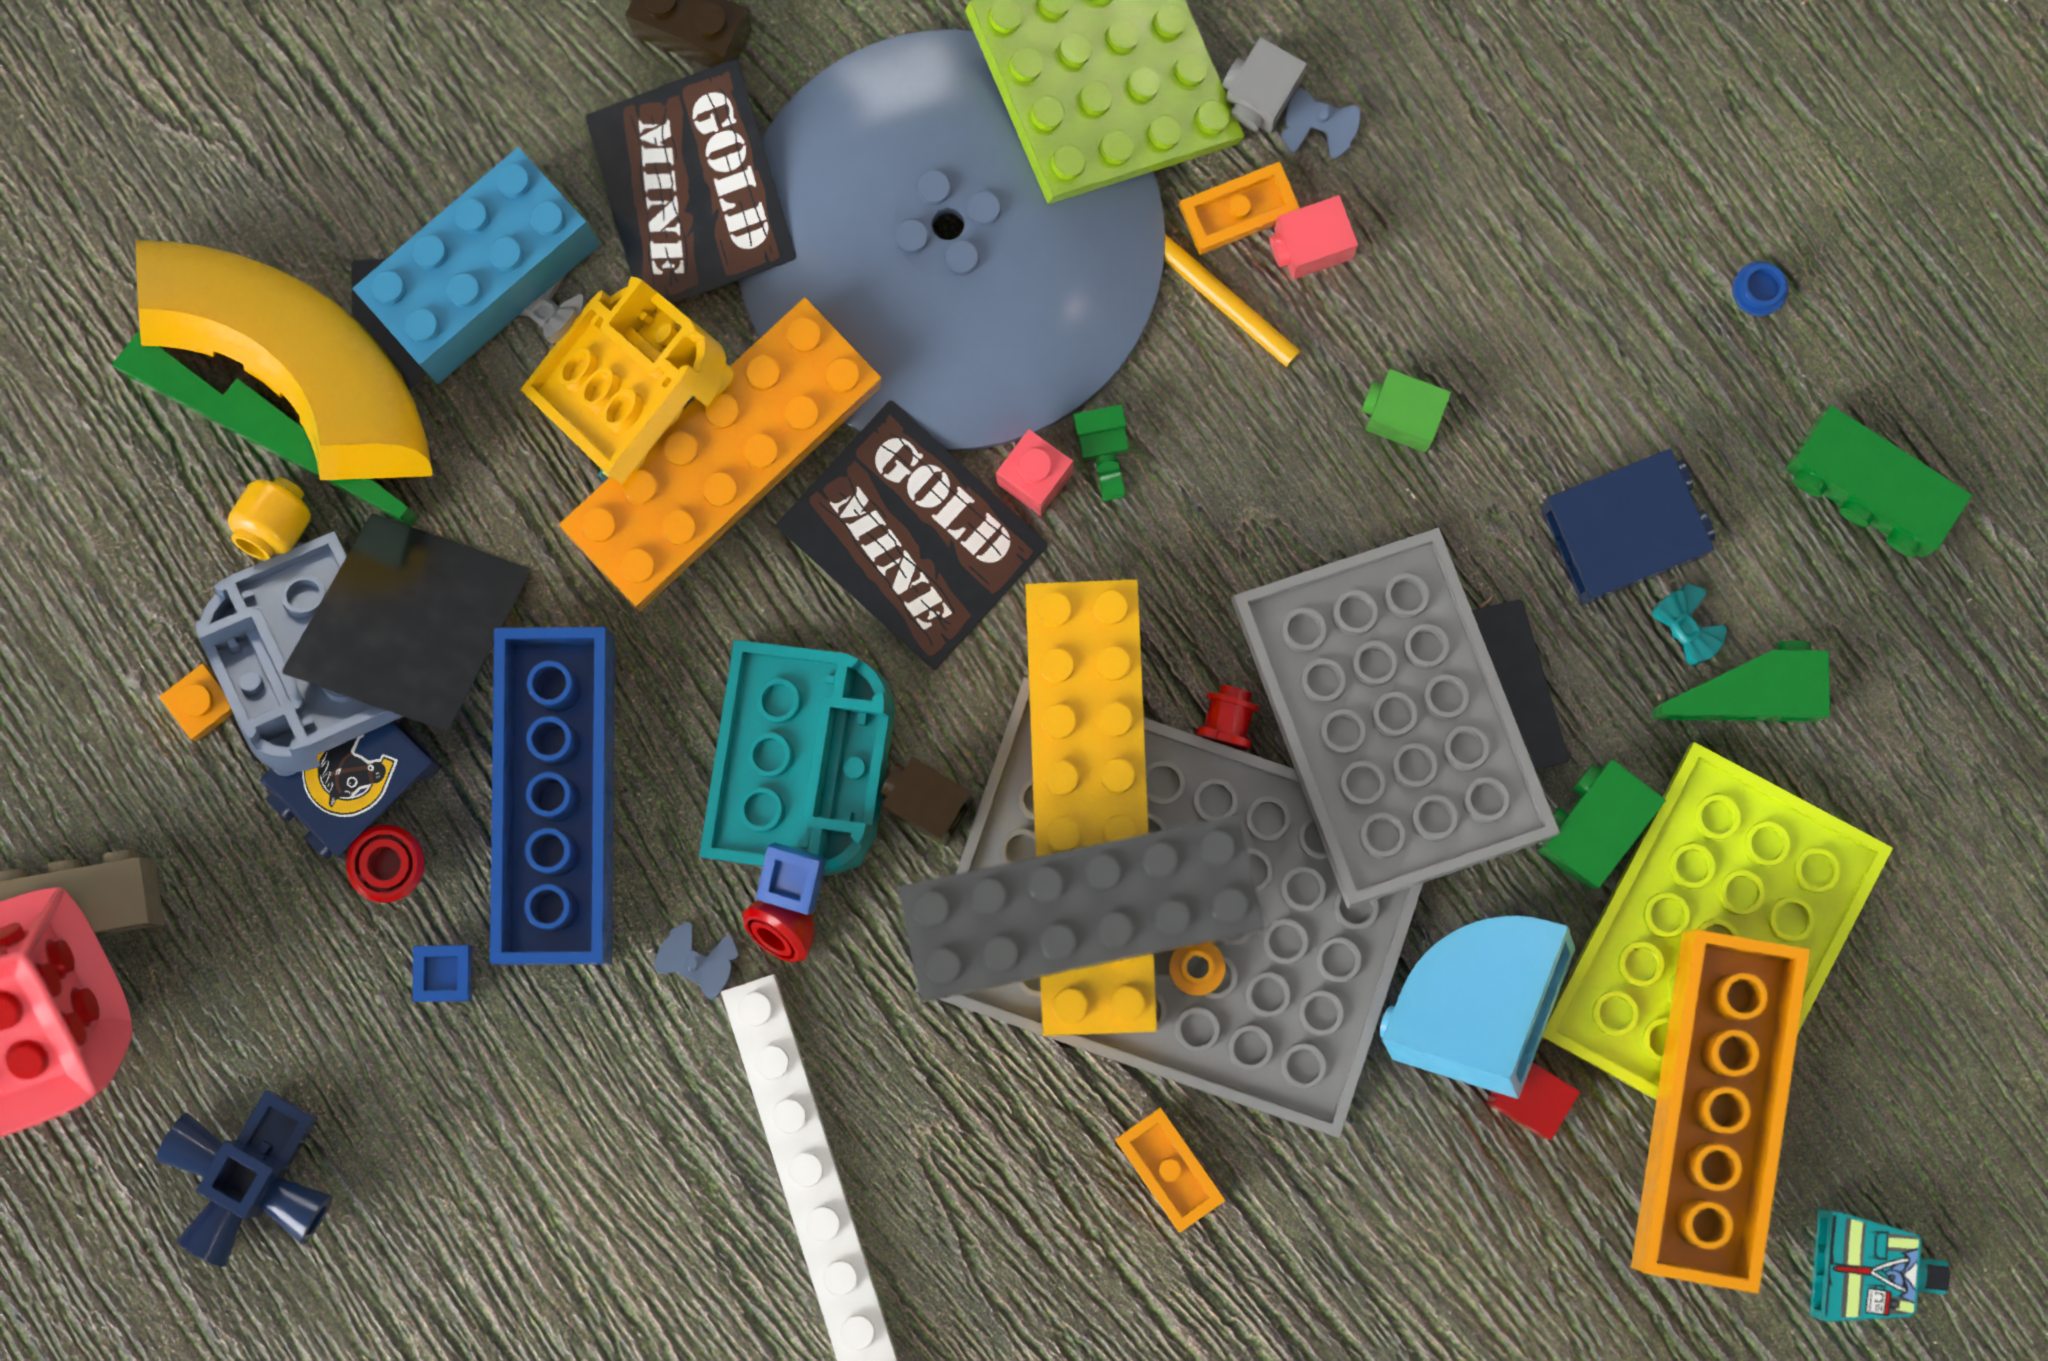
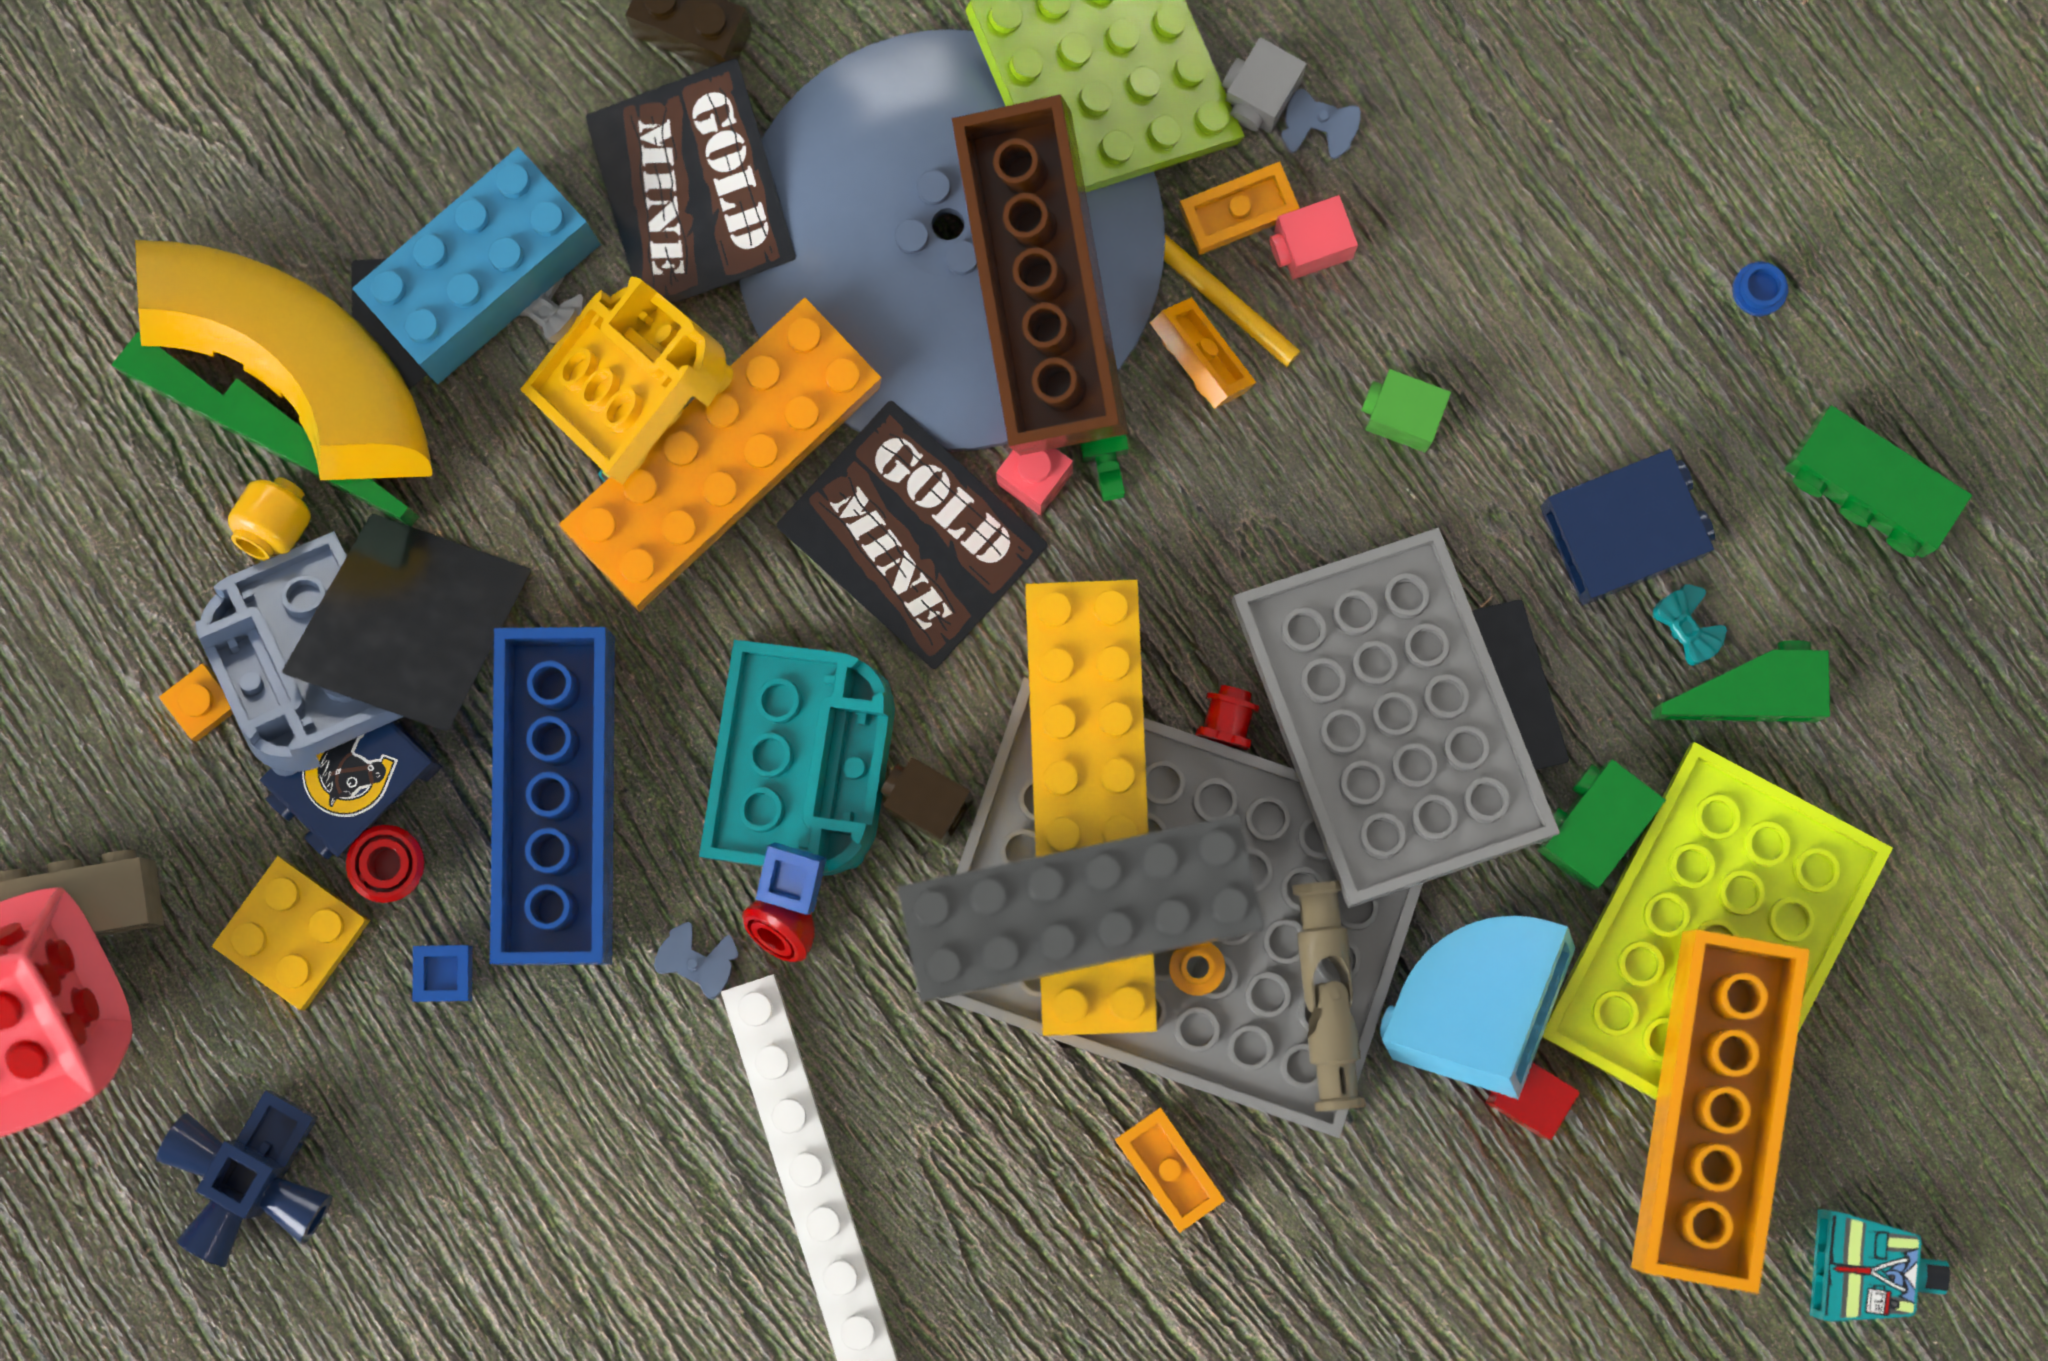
none -> yellow plate [211,856,371,1011]
none -> reddish brown brick [951,94,1129,455]
none -> light orange plate [1150,297,1257,409]
none -> dark tan piece [1292,881,1366,1111]

